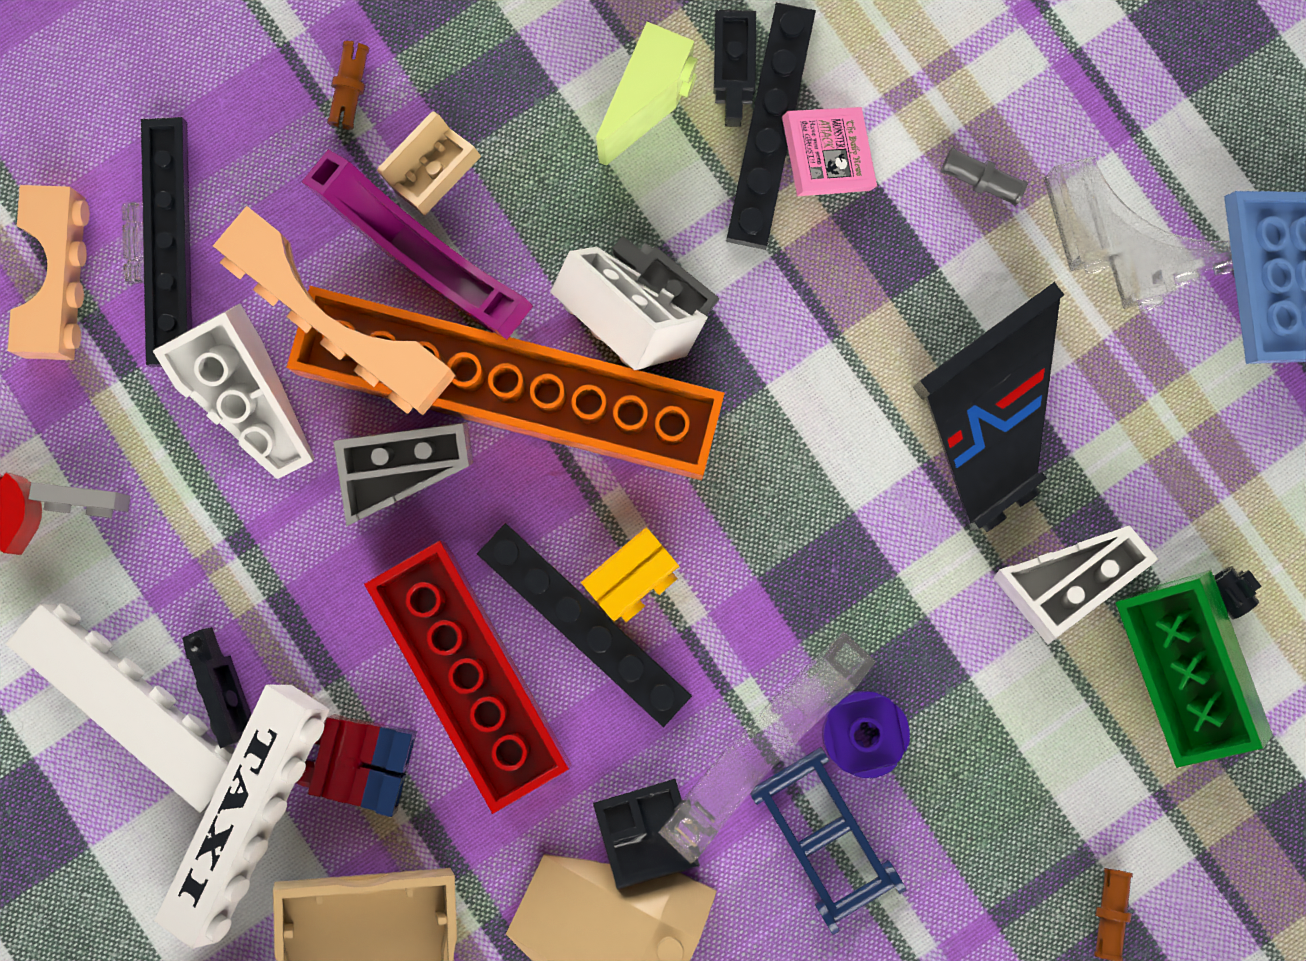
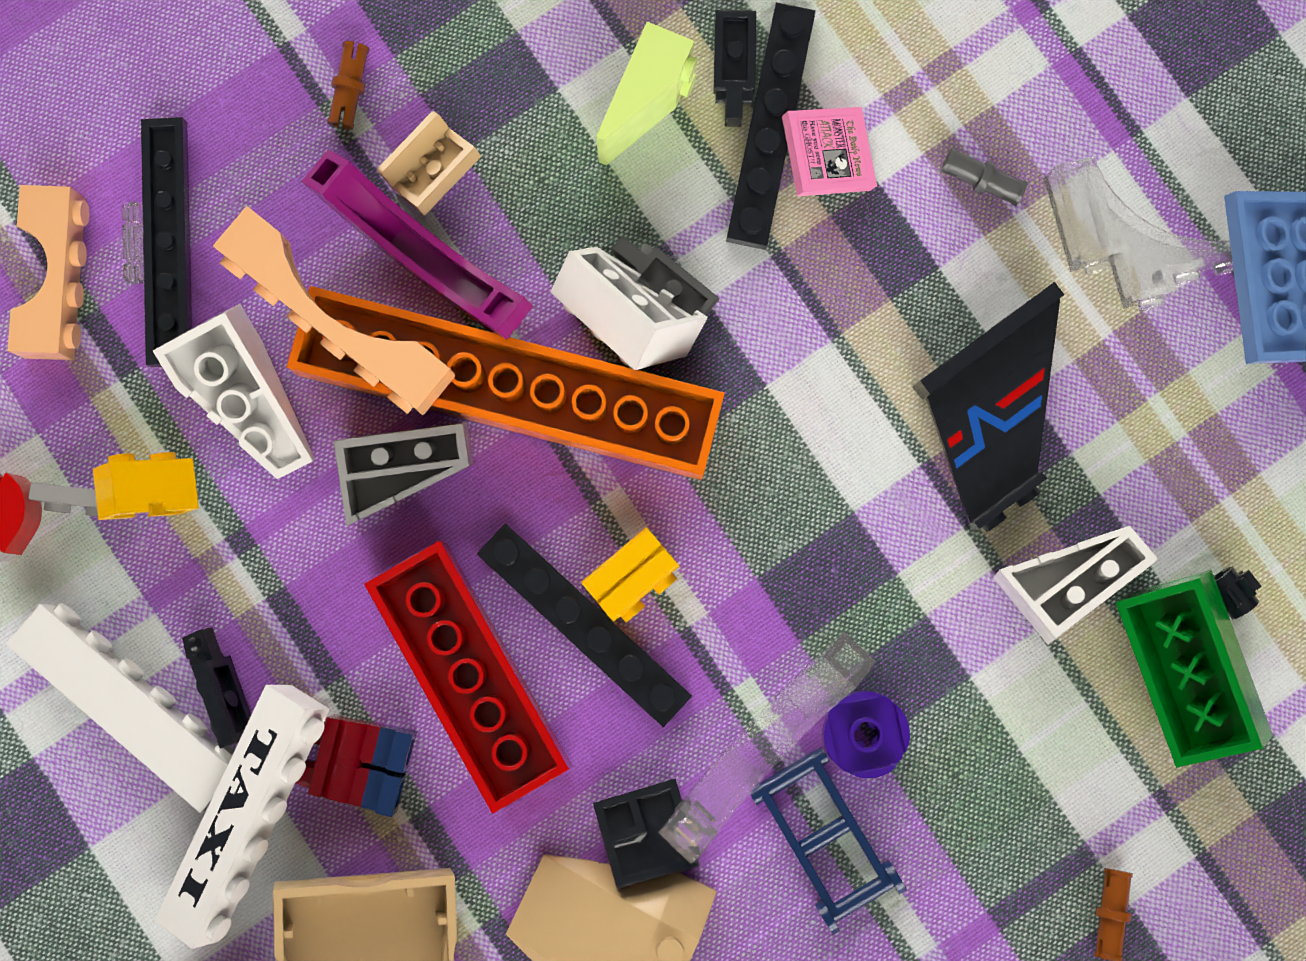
none -> yellow brick [93,452,199,520]

